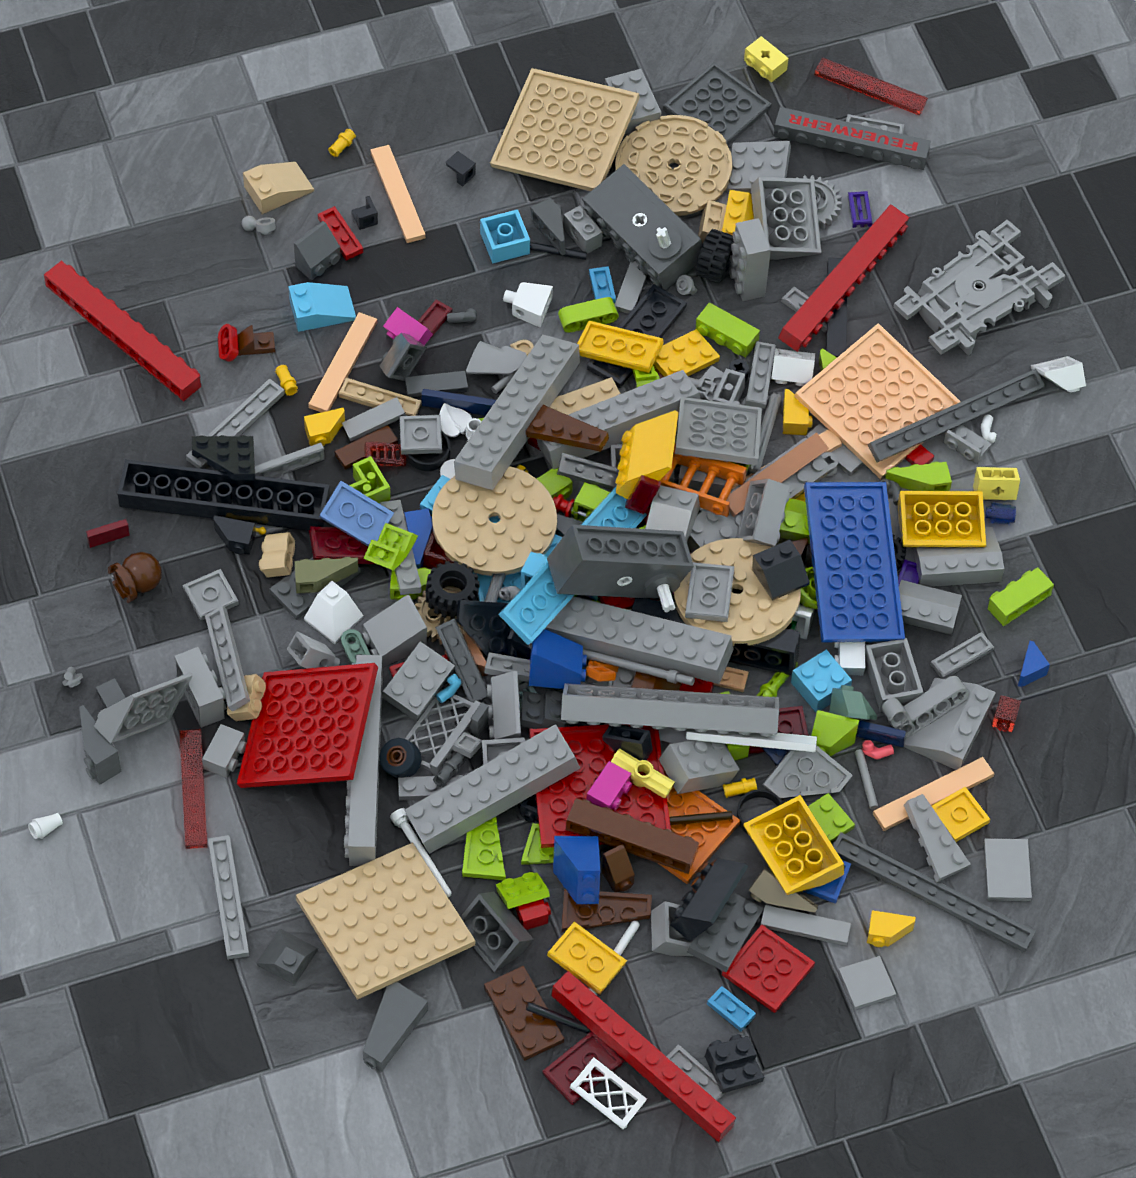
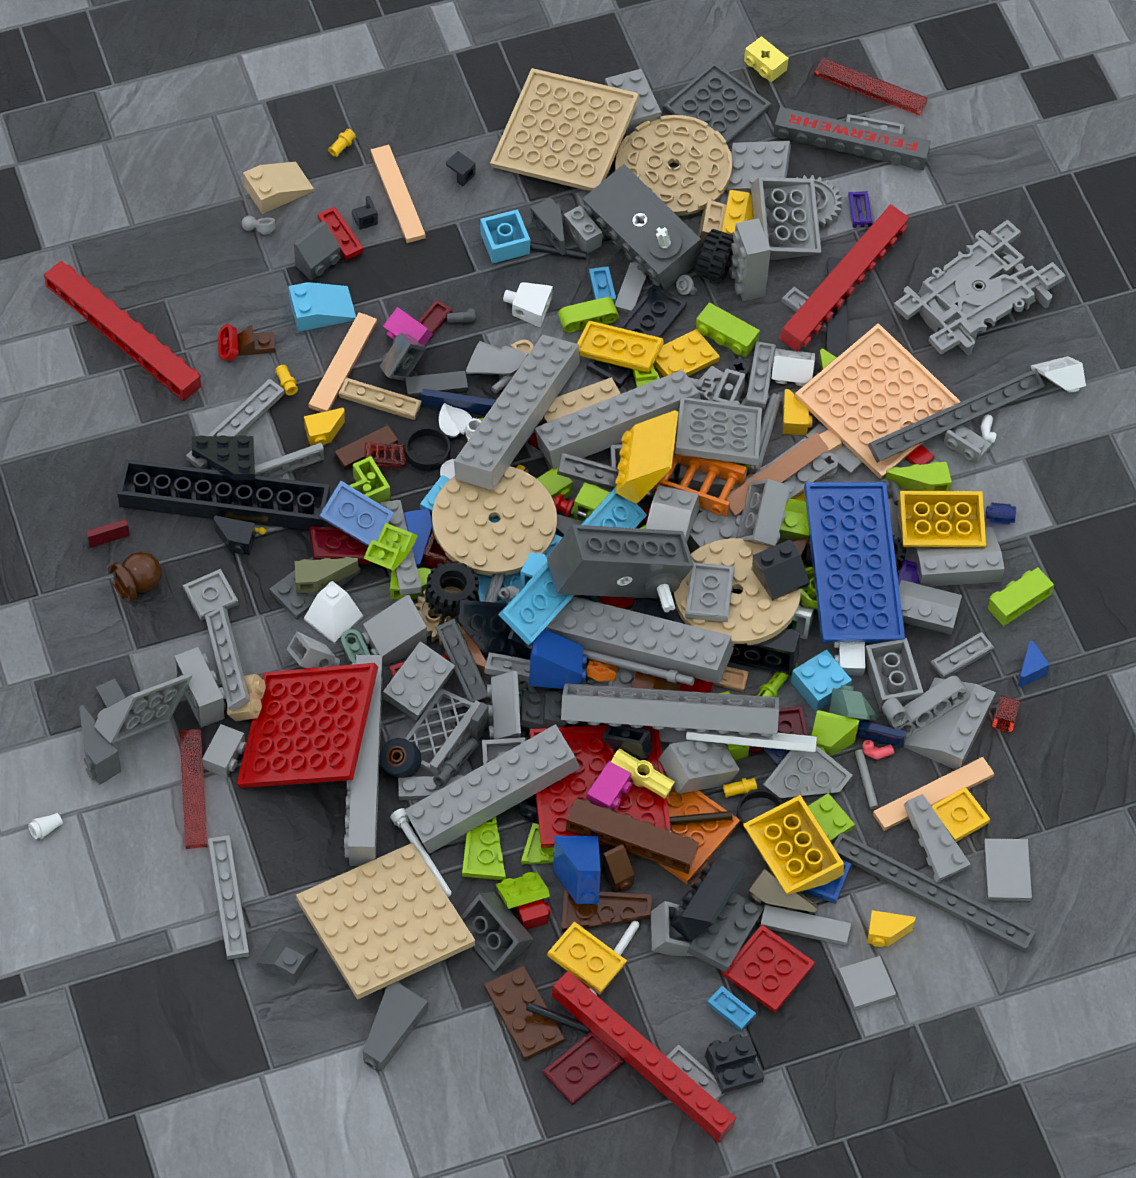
light grey plate [62,667,83,688] -> none
tan brick [259,532,295,577] -> none
light grey tile [342,397,406,442] -> none
light grey tile [400,415,442,454] -> none
medium azure arm [436,674,461,703] -> none
light grey tile [452,732,482,758] -> none
reddish brown wing [526,405,609,452] -> none
white window [570,1057,647,1129] -> none
dark red tile [625,475,661,514] -> none
light yellow brick [973,467,1020,500] -> none

